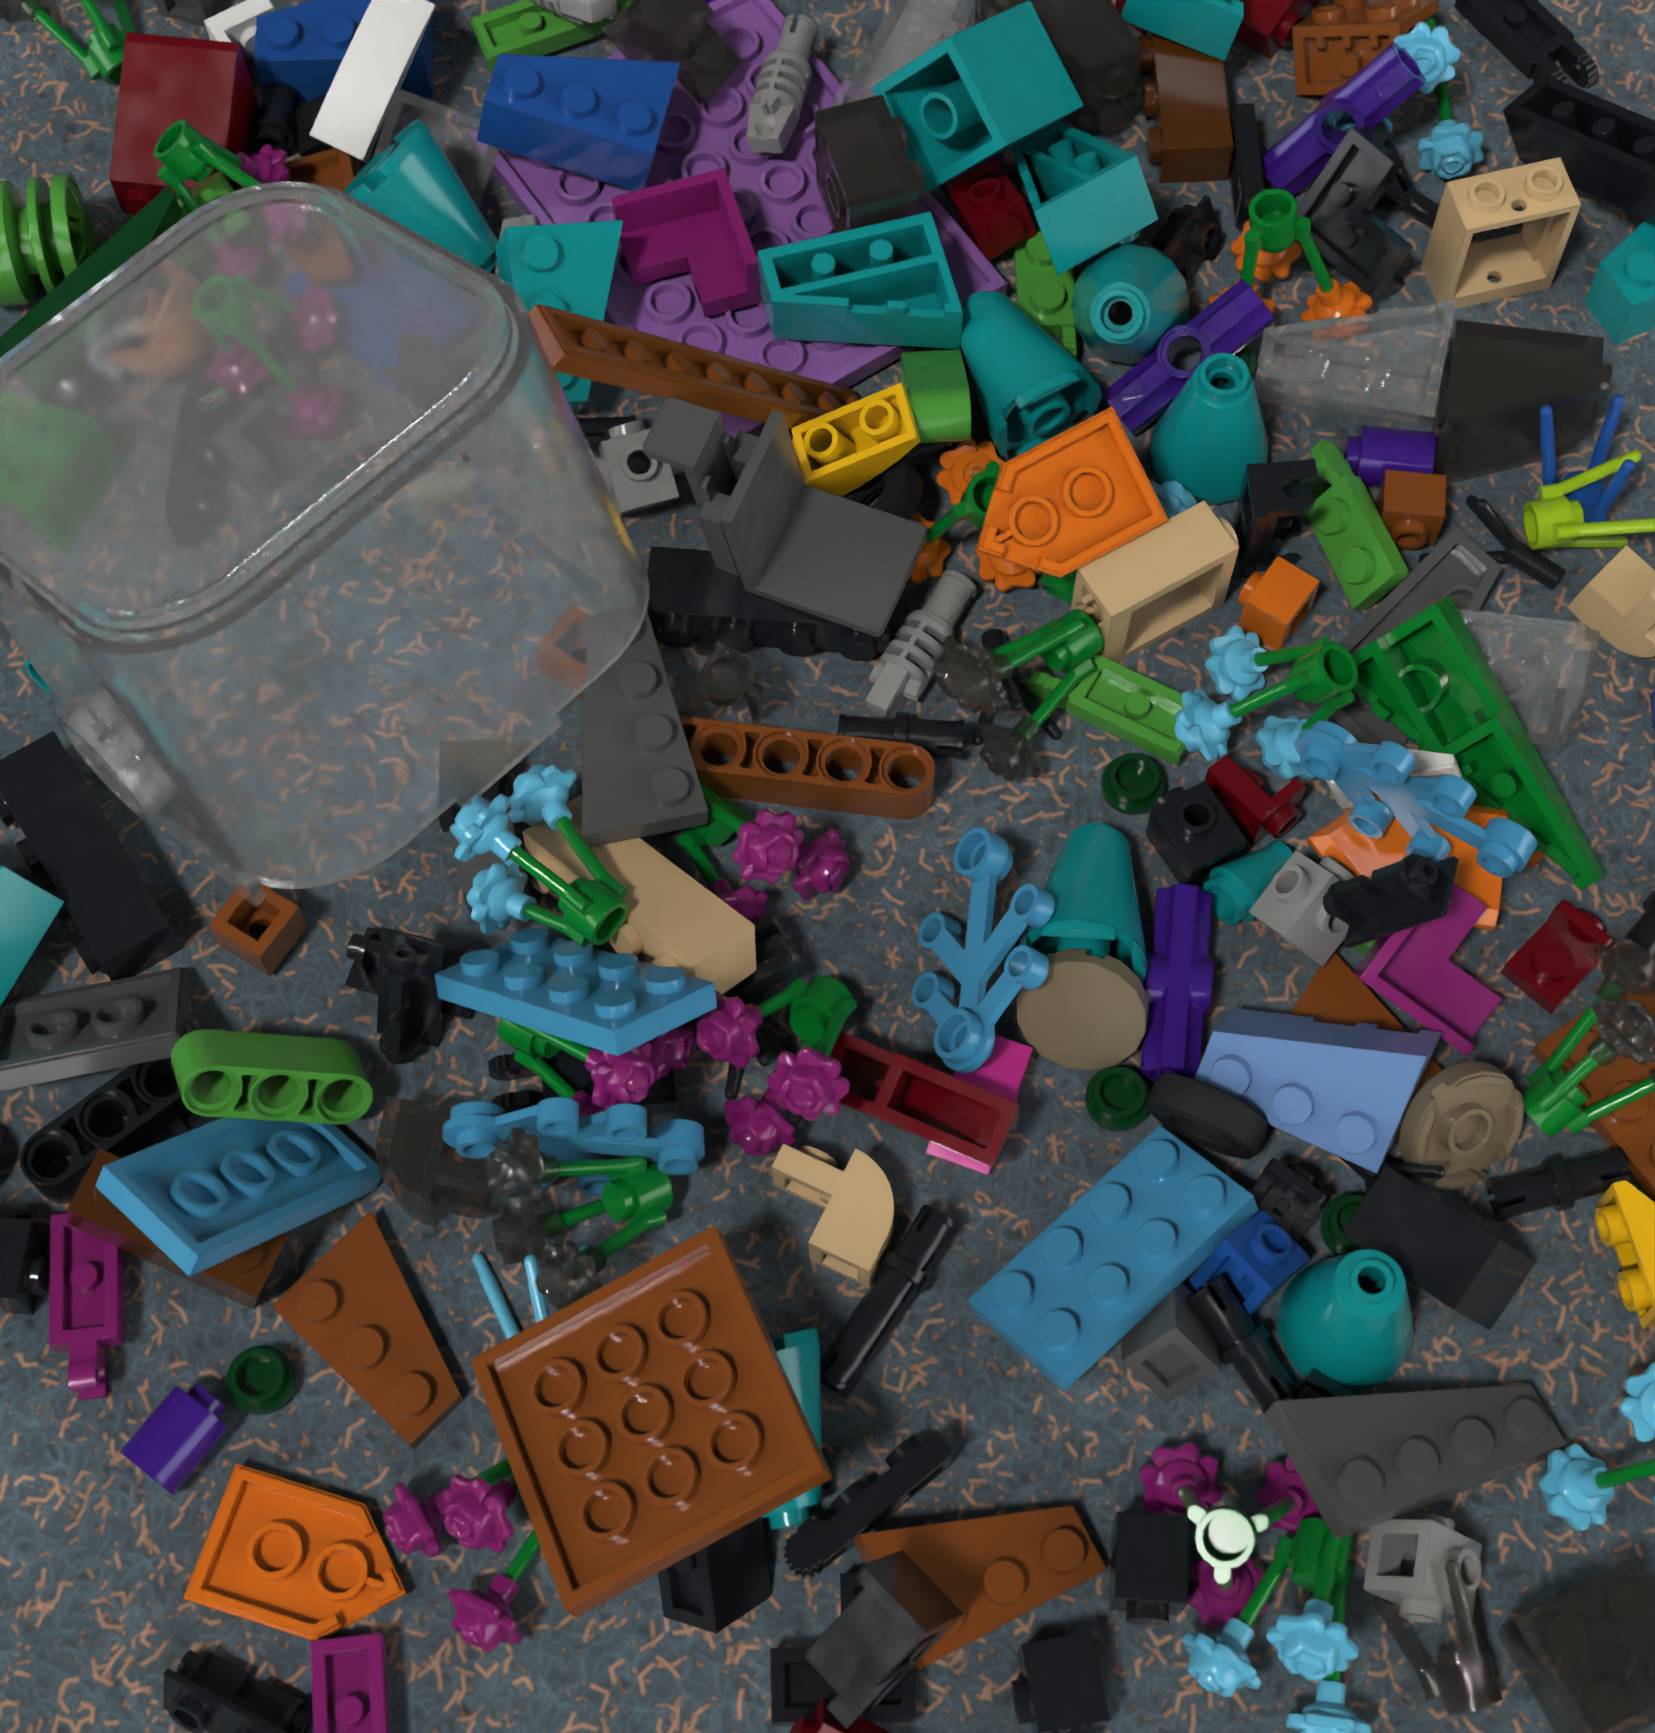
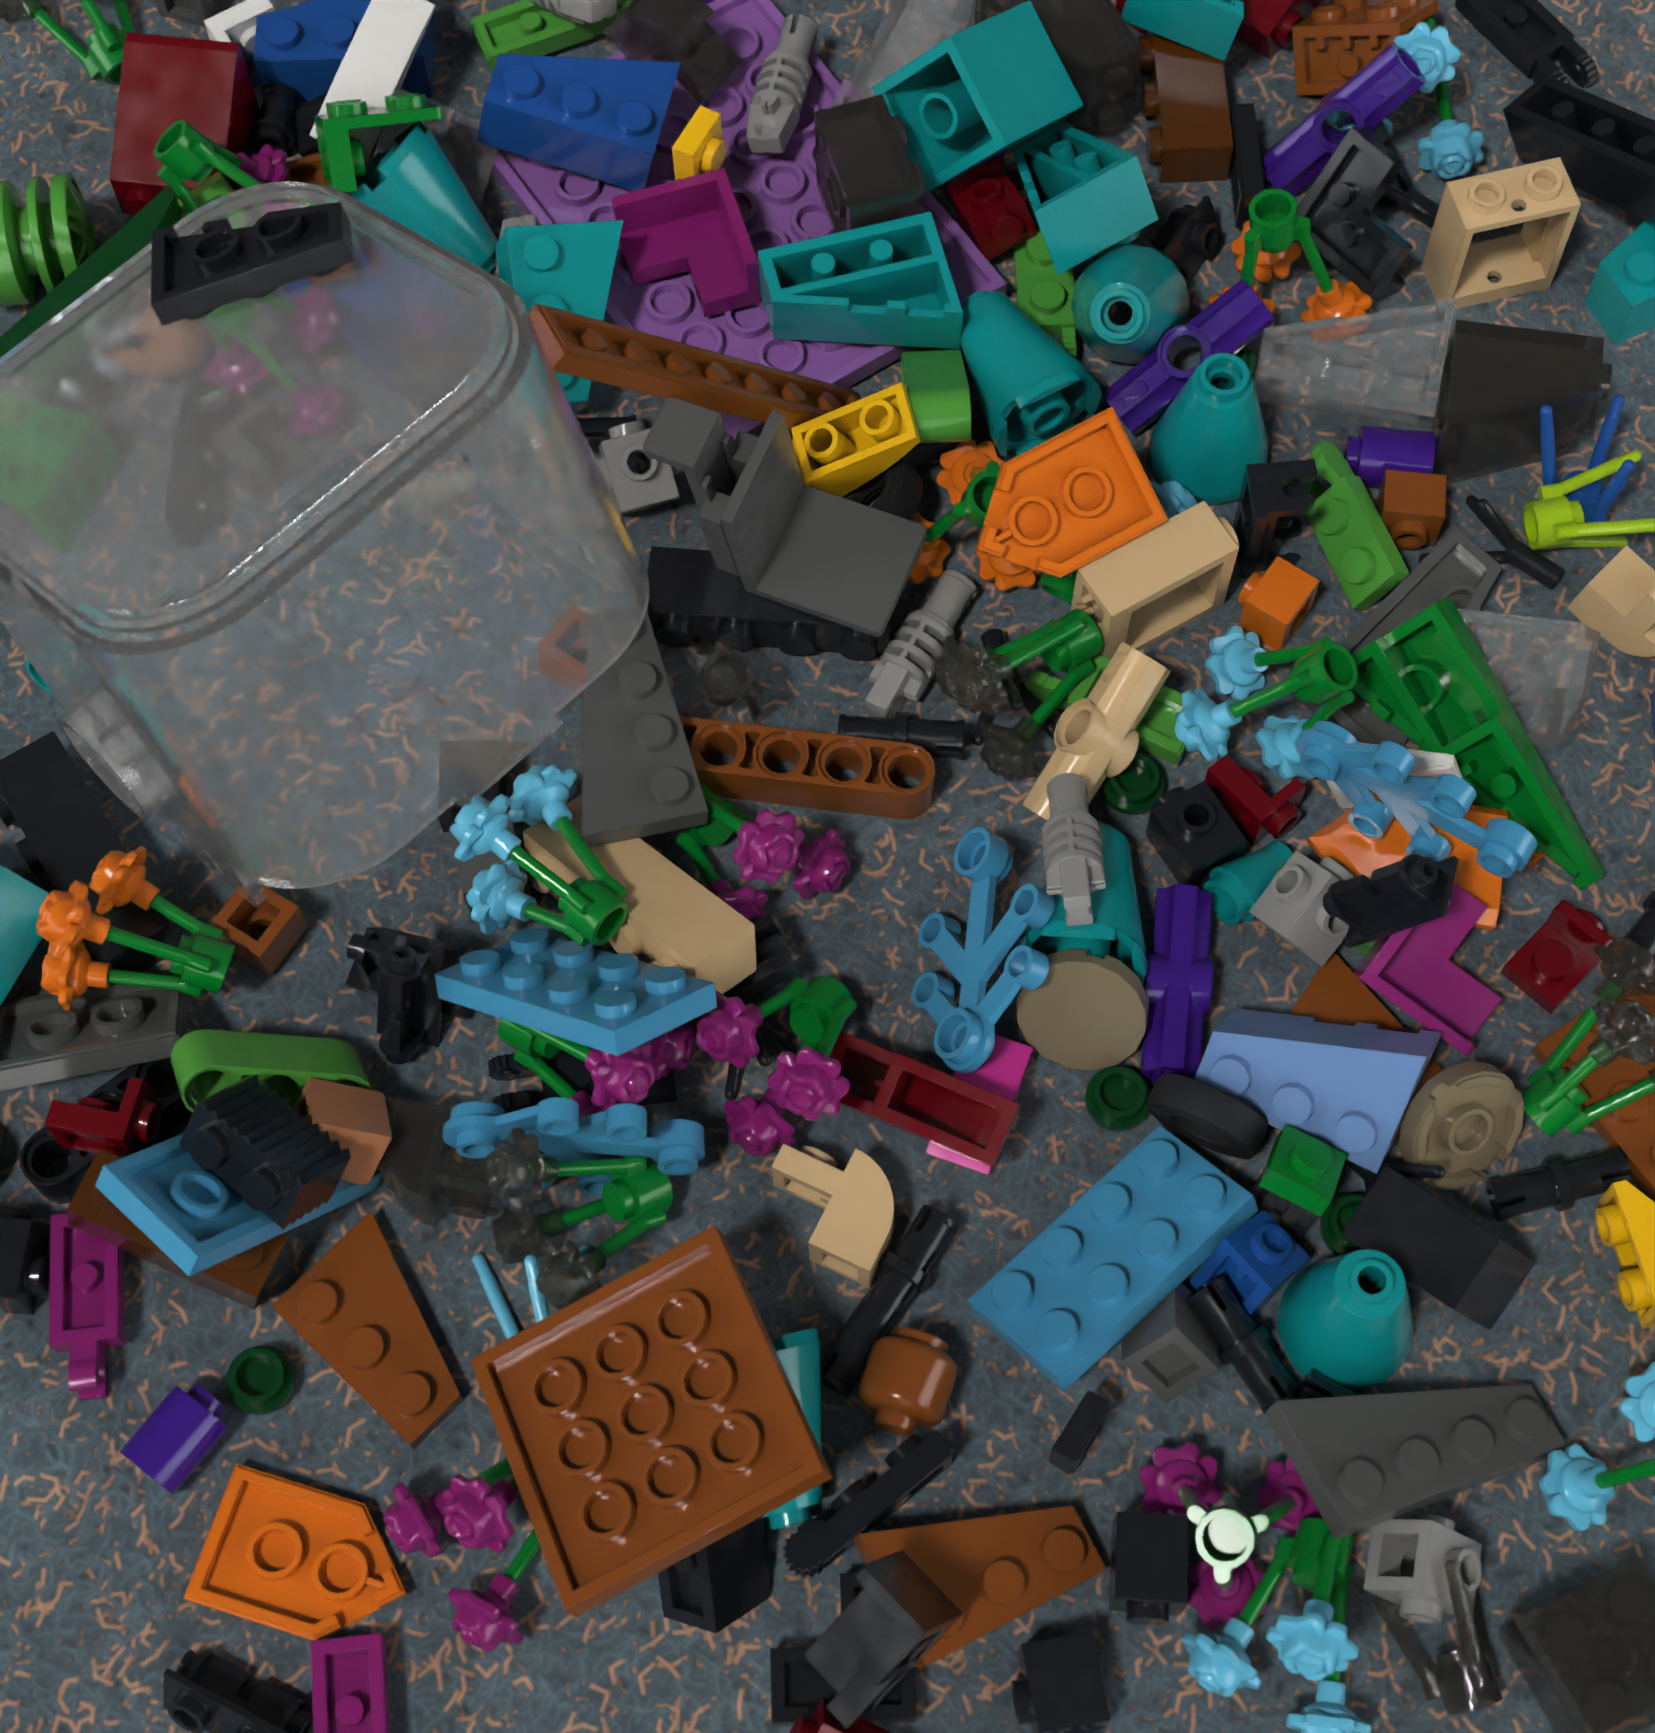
none -> orange plant [36,846,236,1011]
none -> dark red bracket [44,1077,162,1158]
none -> black wing [151,202,354,326]
none -> black brick [179,1074,351,1230]
none -> nougat panel [294,1077,392,1185]
none -> green bracket [314,93,443,194]
none -> yellow plate [672,105,727,180]
none -> dark orange head [859,1327,957,1437]
none -> tan piece [1022,642,1171,820]
none -> light grey hinge [1042,773,1106,926]
none -> black tile [1048,1389,1110,1475]
none -> green plate [1259,1124,1347,1217]

